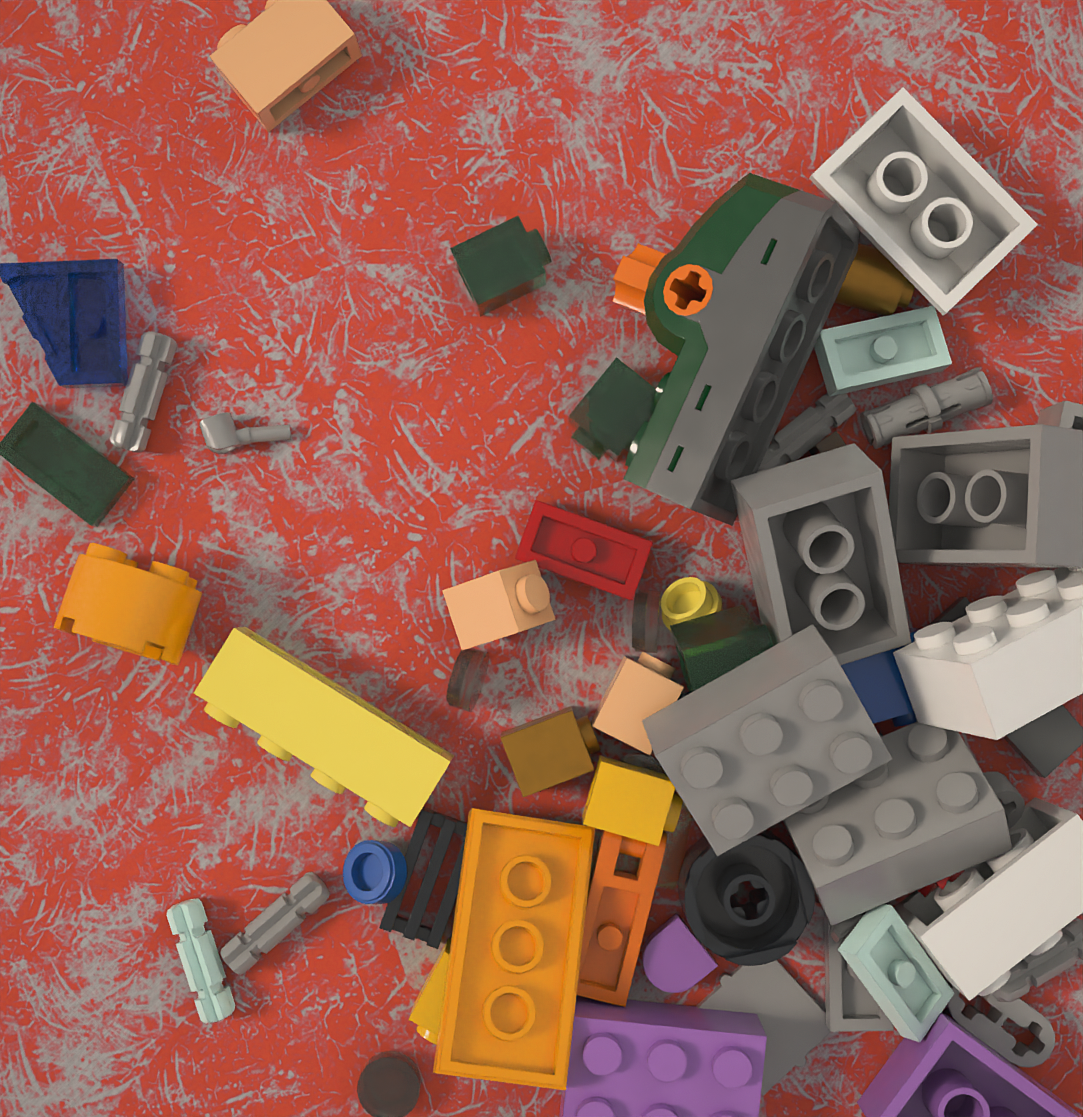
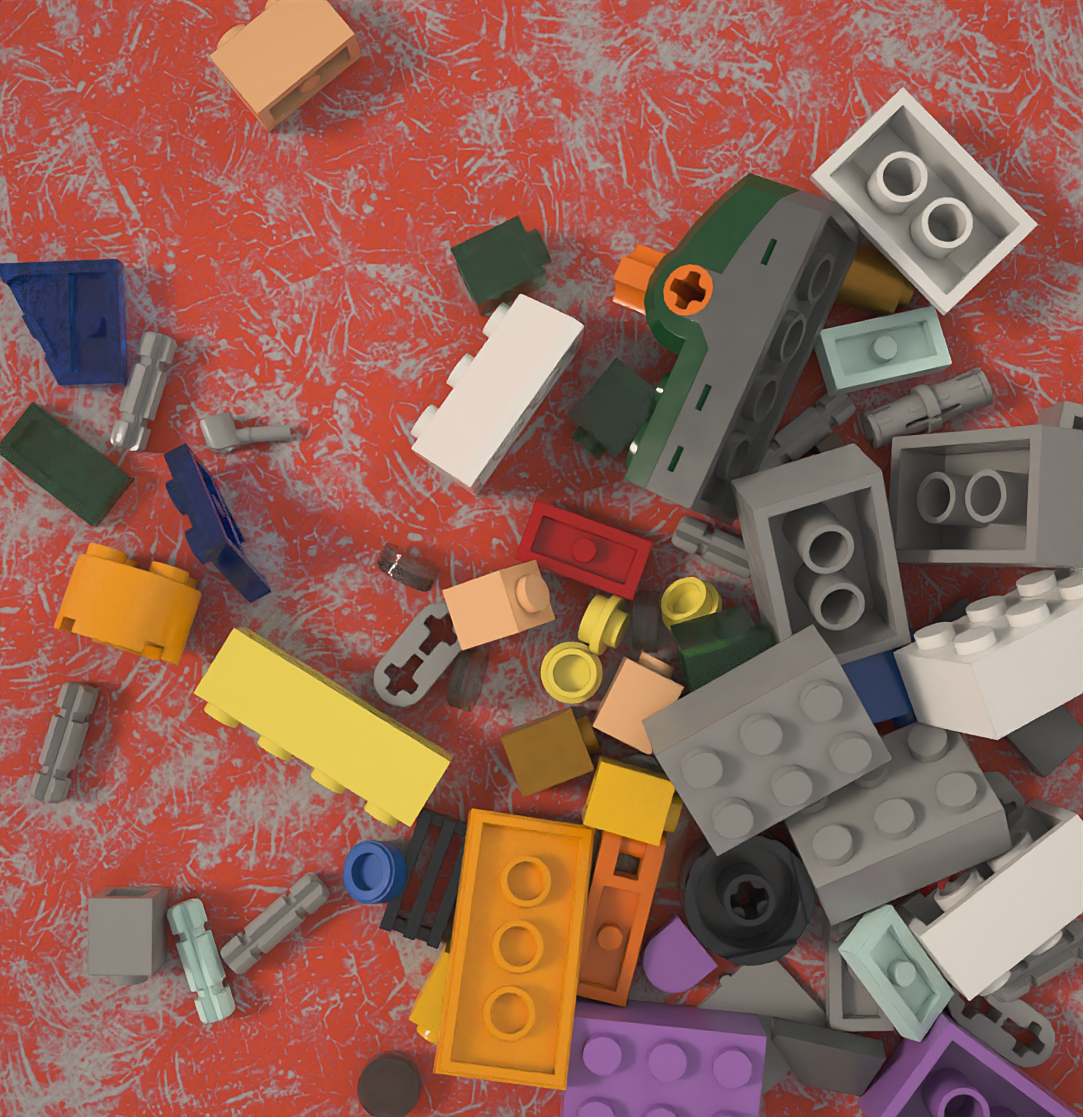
none -> light grey axle [29,681,98,804]
none -> light grey brick [88,886,168,985]
none -> clear blue wing [164,443,272,603]
none -> light grey beam [373,602,462,707]
none -> clear smoke tile [376,542,442,592]
none -> white slope [411,293,584,496]
none -> light yellow plate [541,641,603,704]
none -> light yellow plate [578,594,631,655]
none -> light grey axle [671,516,751,579]
none -> dark grey tile [770,1017,886,1097]

